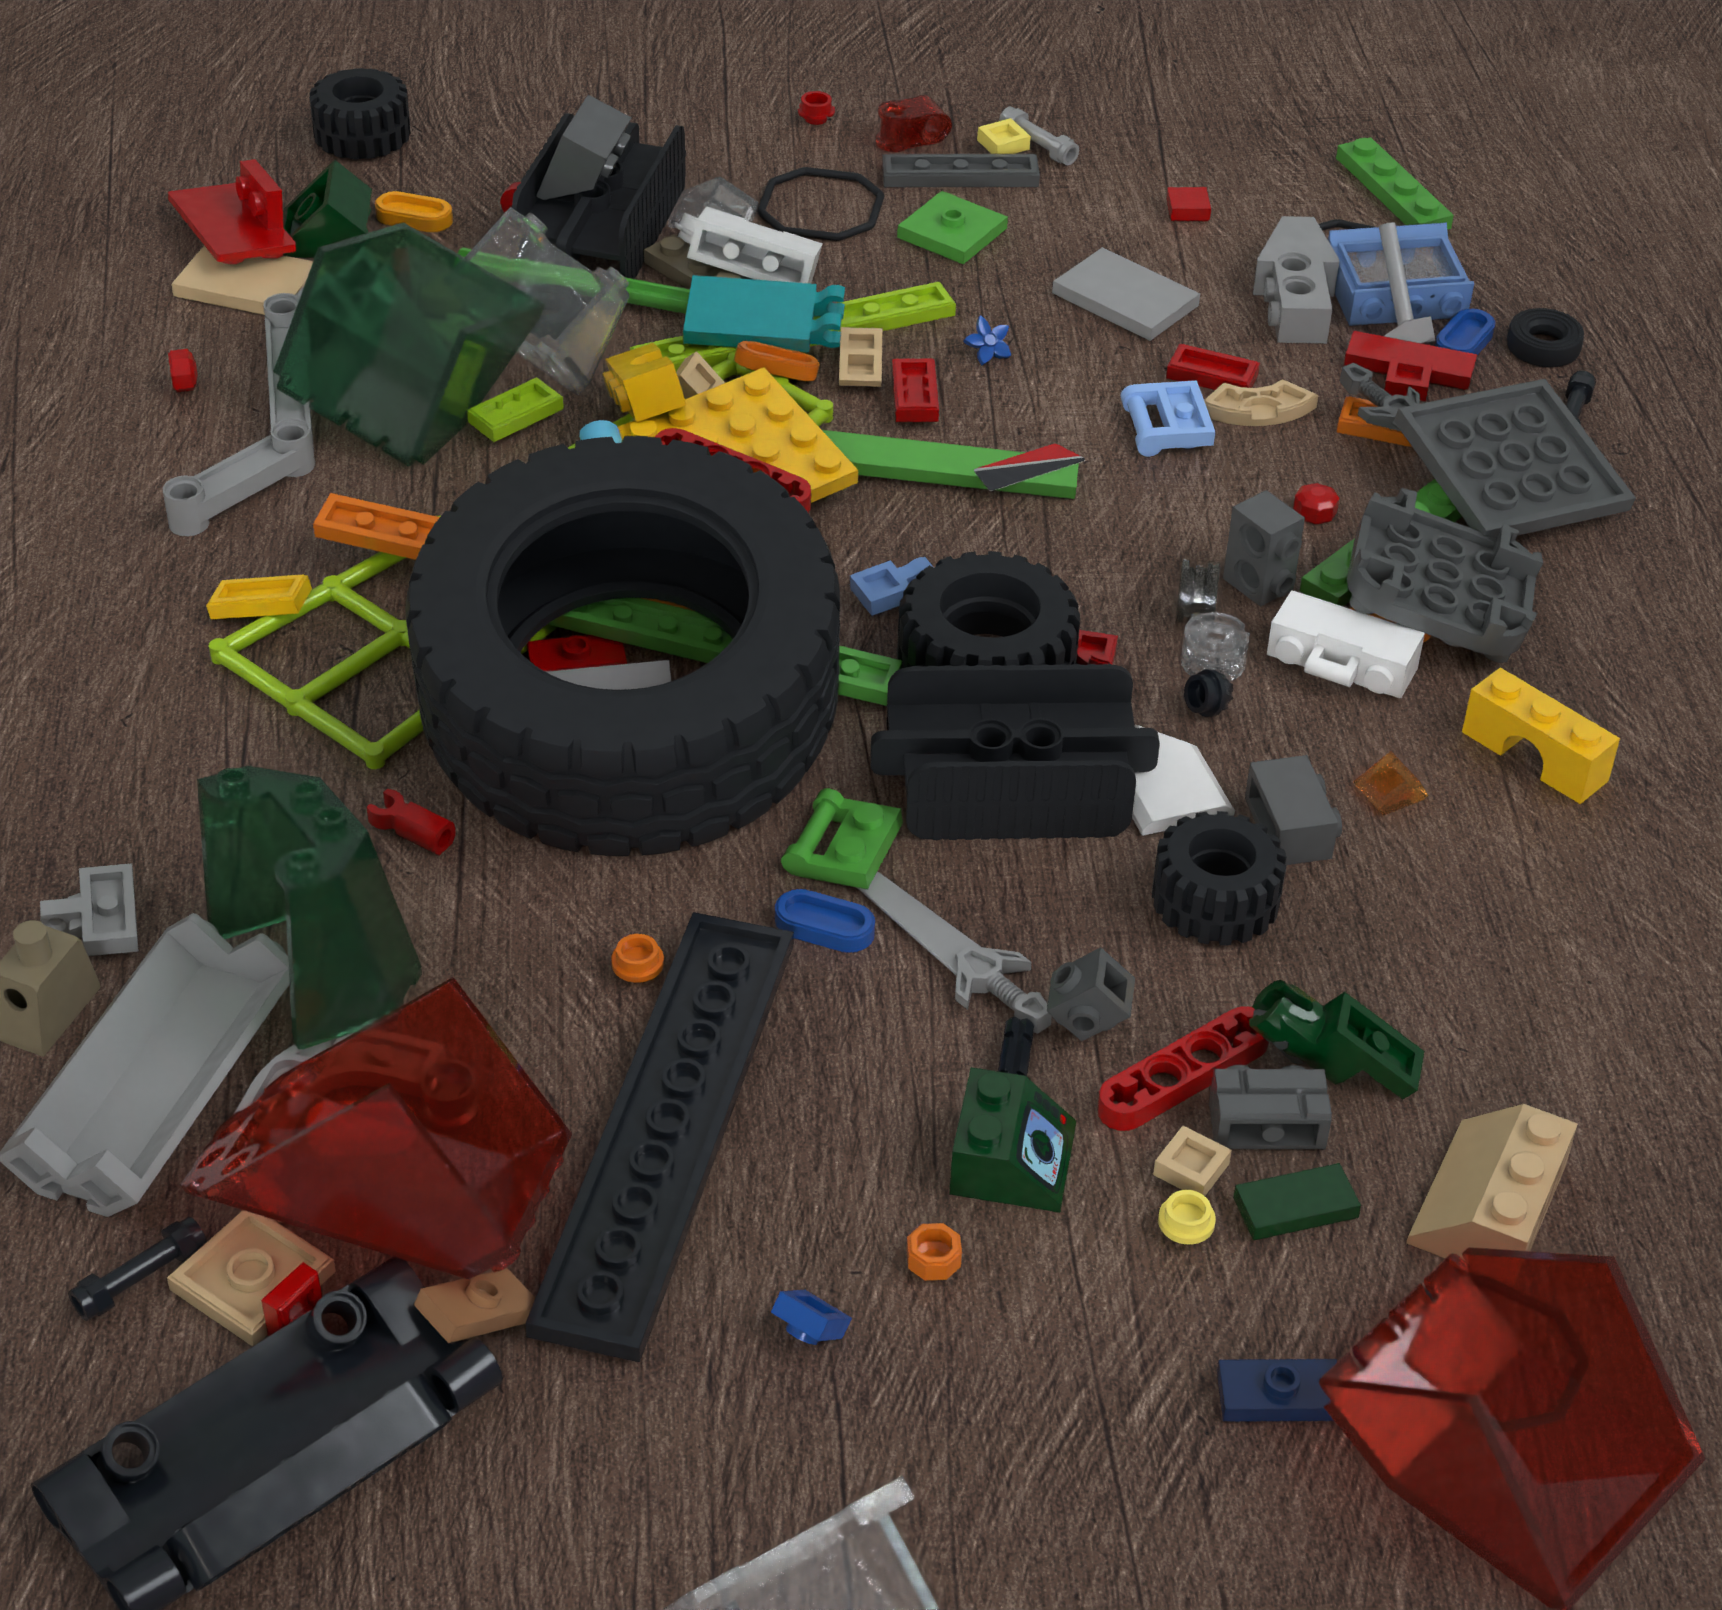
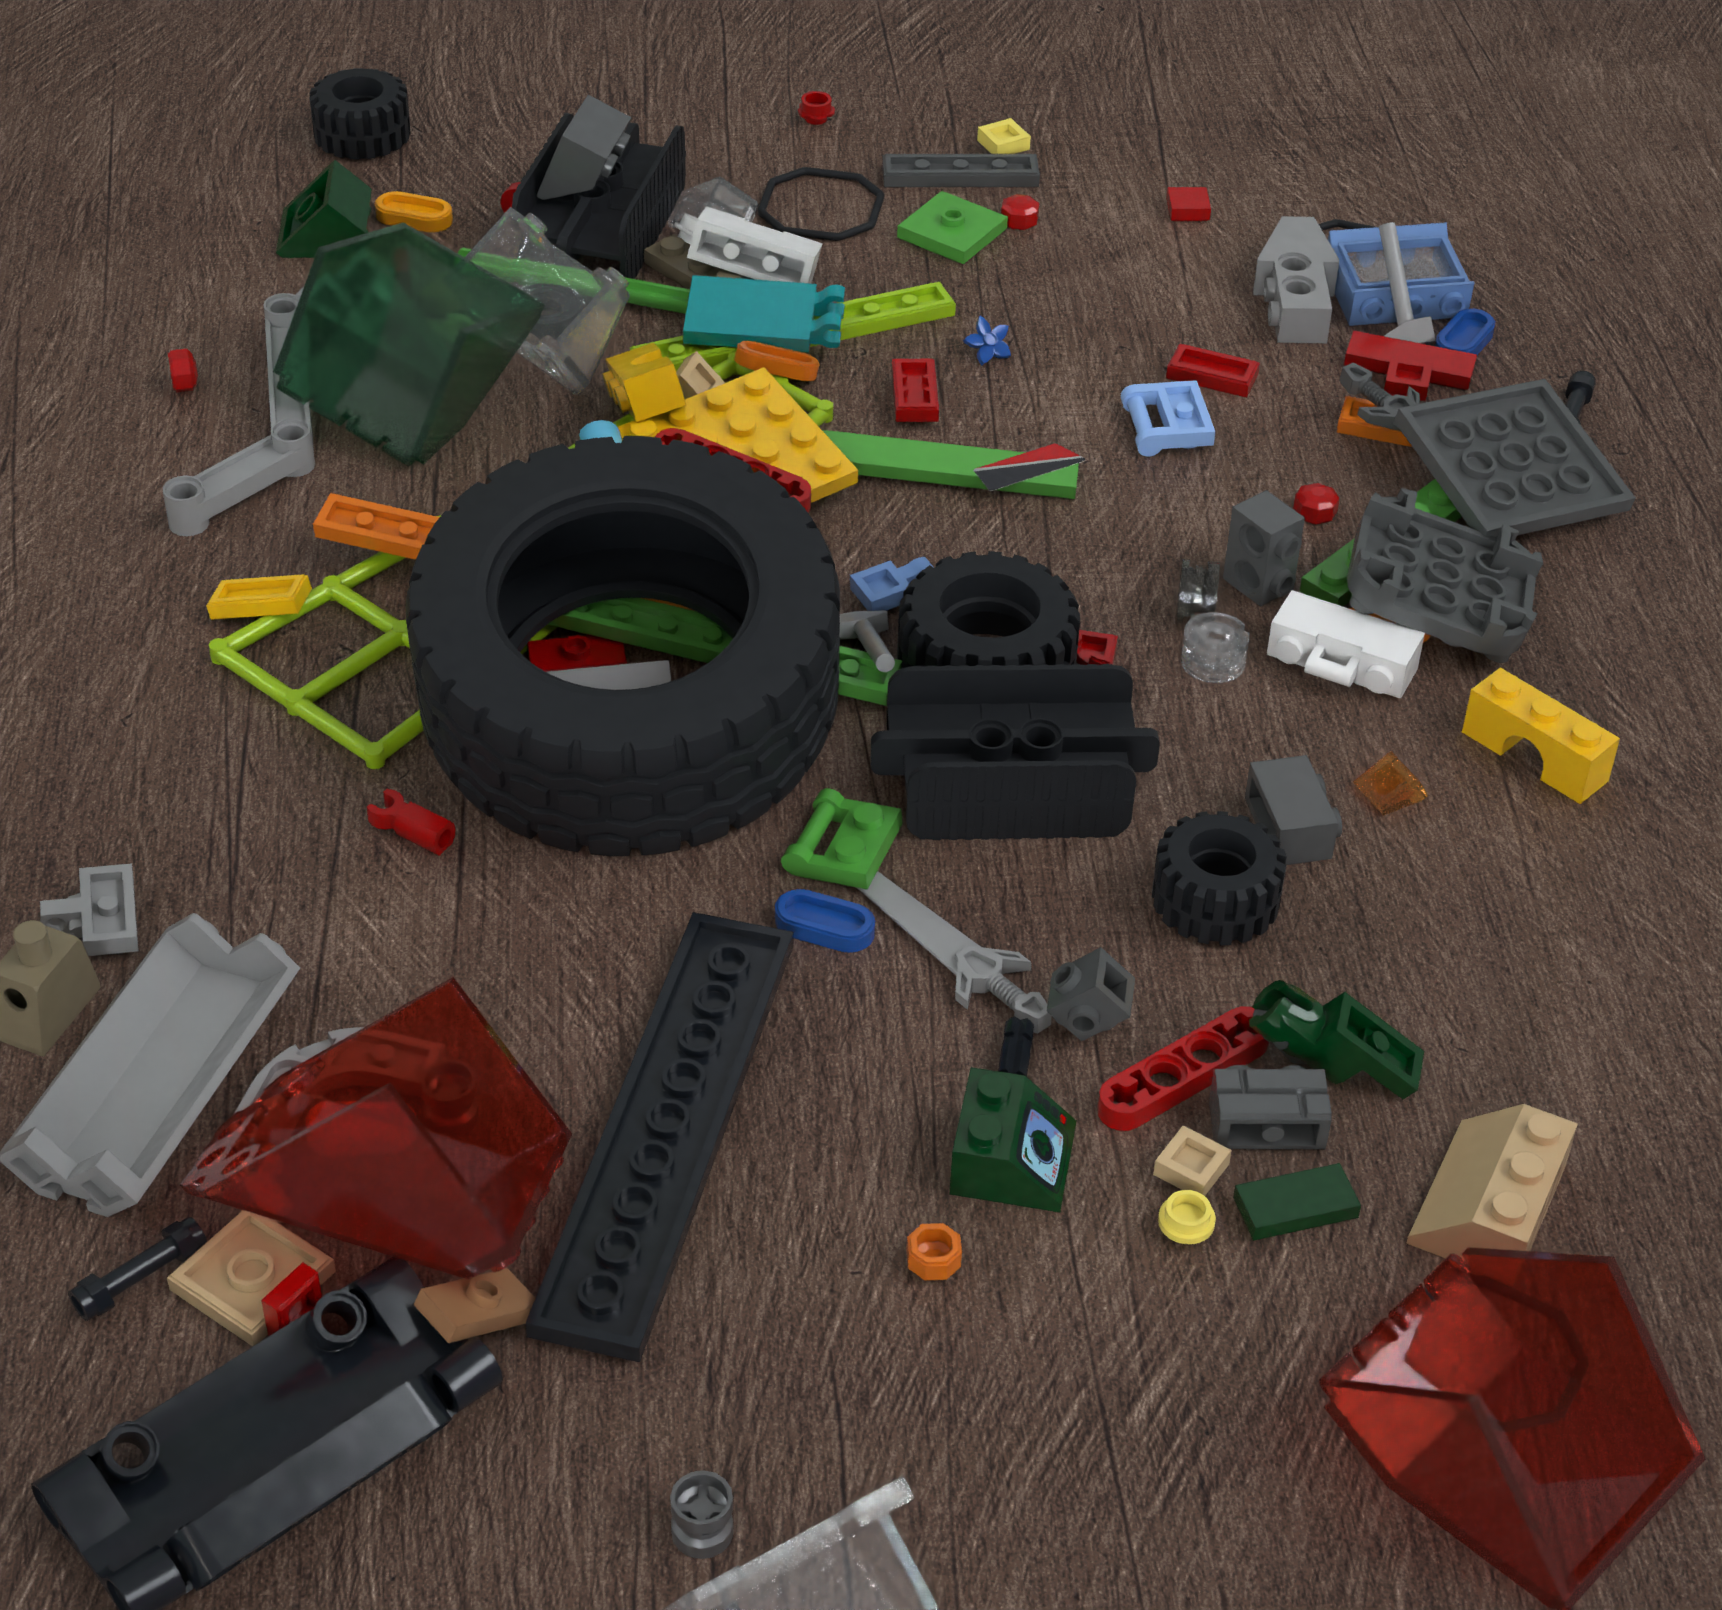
red bracket [168,159,296,264] -> none
tan tile [172,246,321,315] -> none
clear green windscreen [197,765,422,1050] -> none
lime plate [467,377,564,442] -> none
orange plate [611,934,664,983] -> none
blue plate [771,1290,852,1345] -> none
tan slope [839,327,883,387] -> none
clear red piece [875,95,952,152] -> none
light grey bar [999,106,1079,165] -> none
light grey tile [1052,247,1200,341] -> none
white tile [1132,725,1235,836] -> none
black plate [1184,669,1233,717] -> none
tan tile [1204,379,1318,426] -> none
dark blue plate [1217,1359,1345,1421] -> none
bright green plate [1336,137,1454,229] -> none
black tyre [1507,308,1584,367] -> none
none -> flat silver wheel [670,1470,733,1559]
none -> light grey piece [839,610,895,672]
none -> red tile [1001,194,1040,230]

